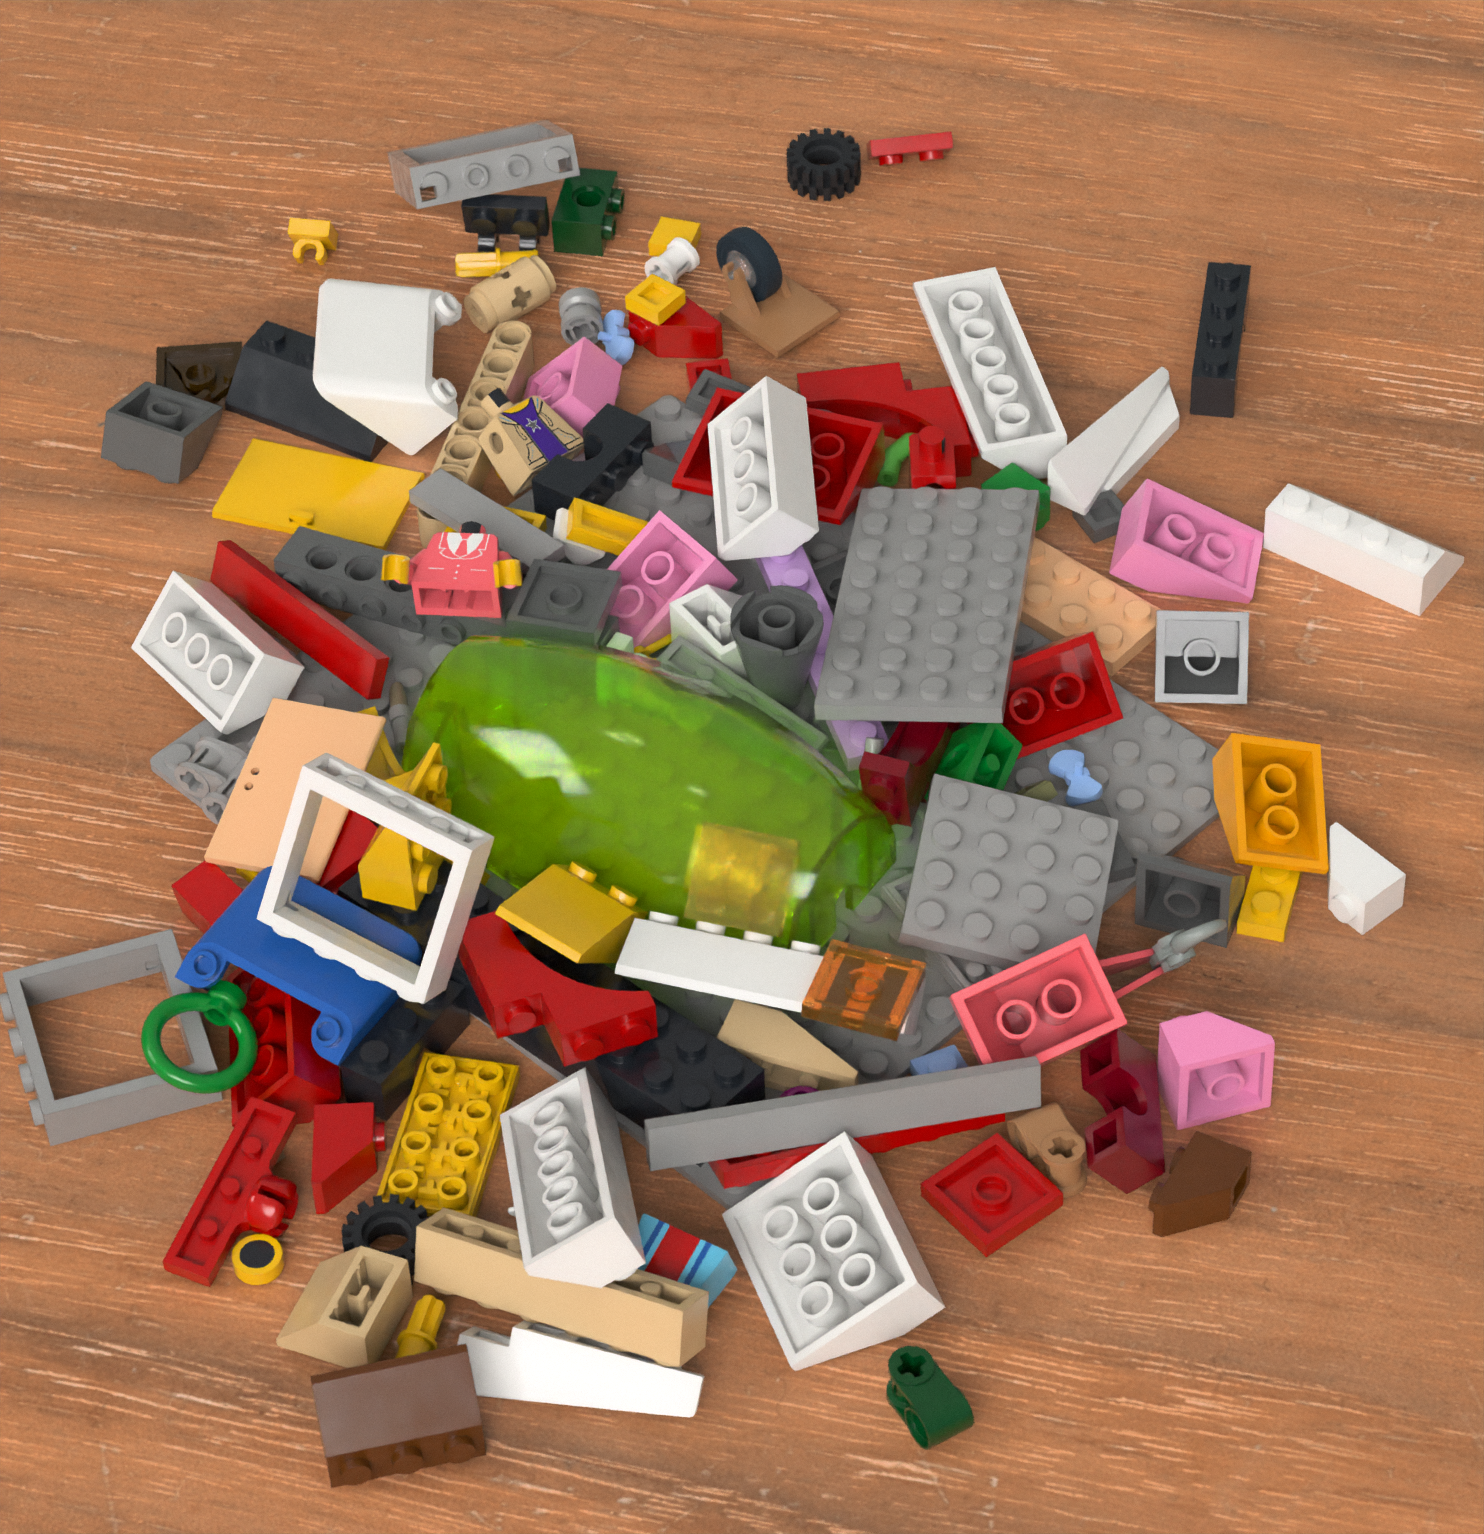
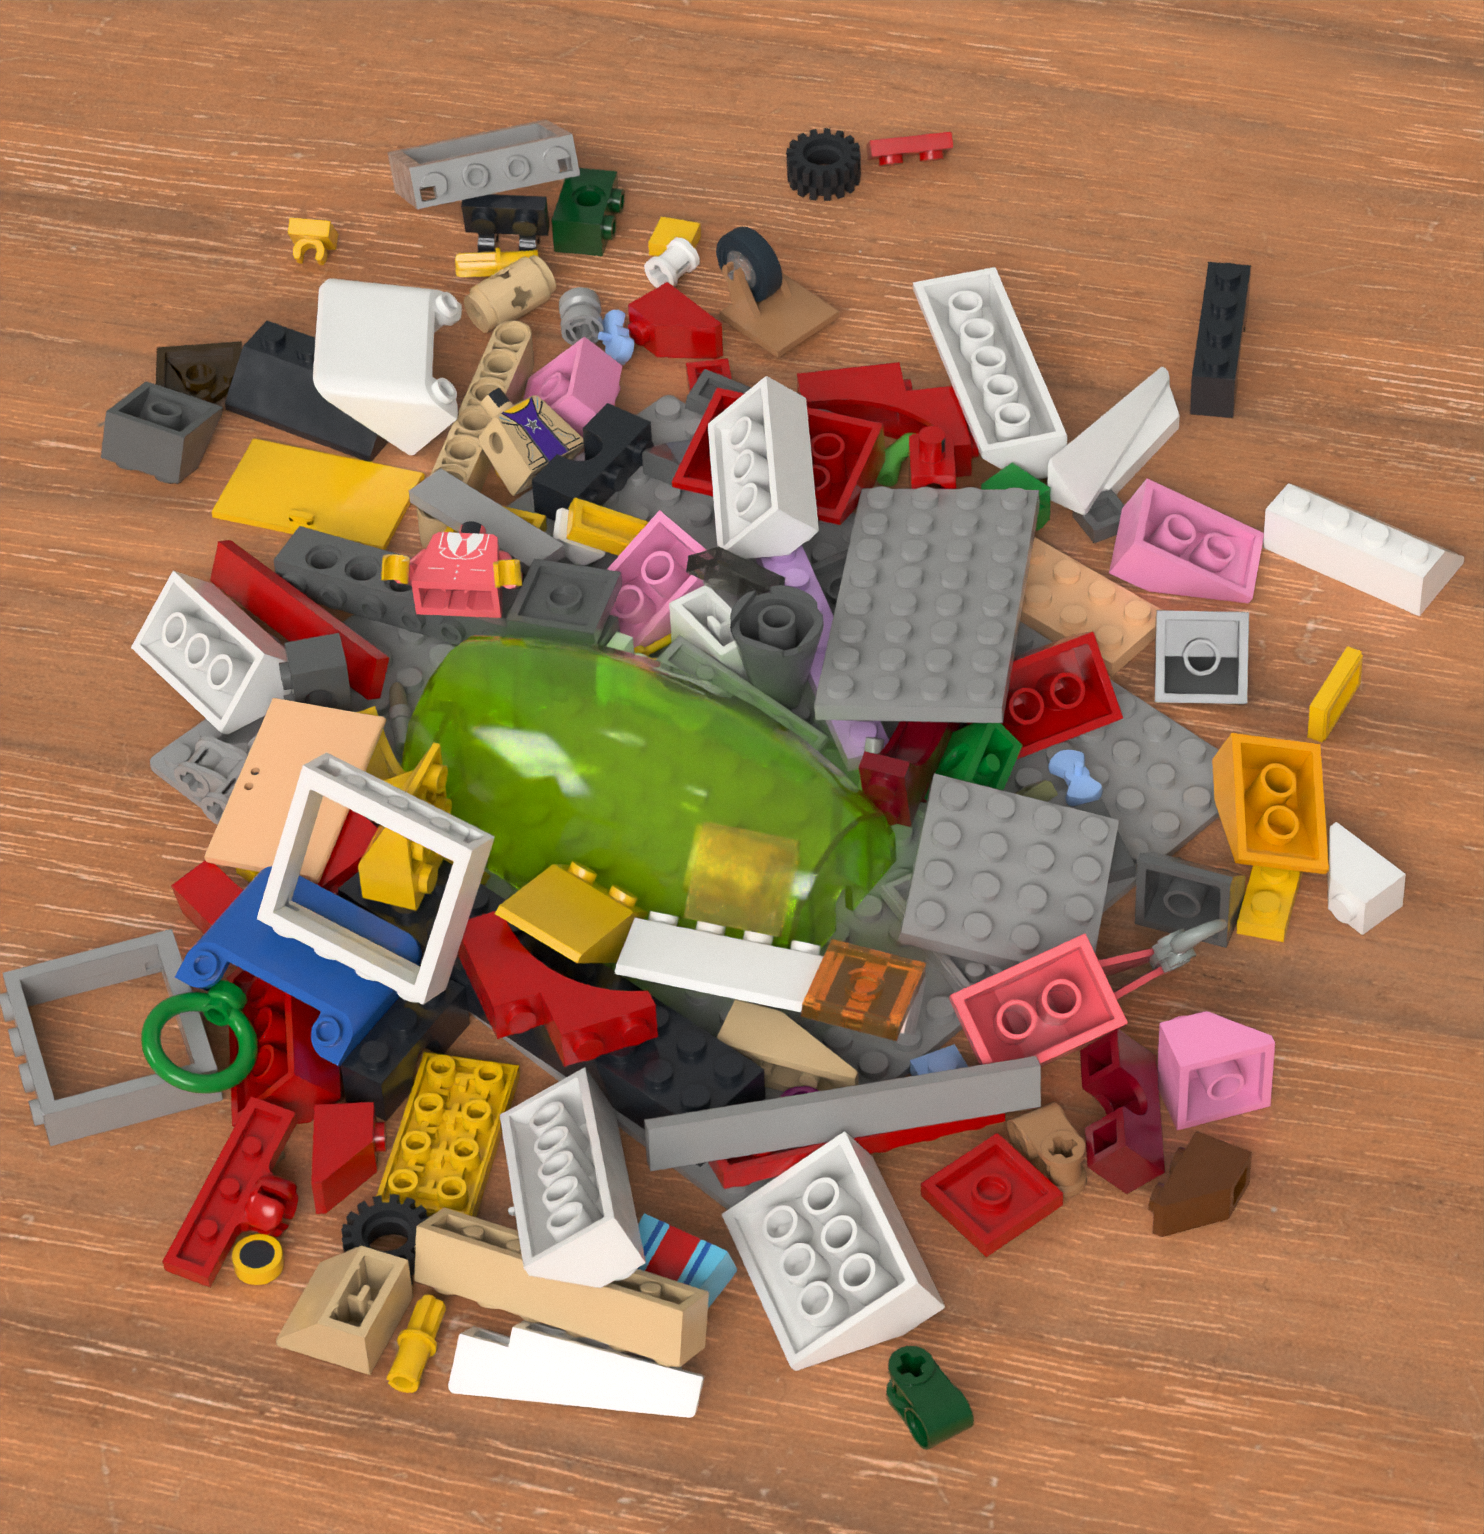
reddish brown slope [310,1343,486,1488] -> none
yellow plate [625,274,686,326] -> none
none -> dark grey brick [279,633,353,712]
none -> clear smoke plate [686,547,785,600]
none -> yellow tile [1307,646,1363,743]

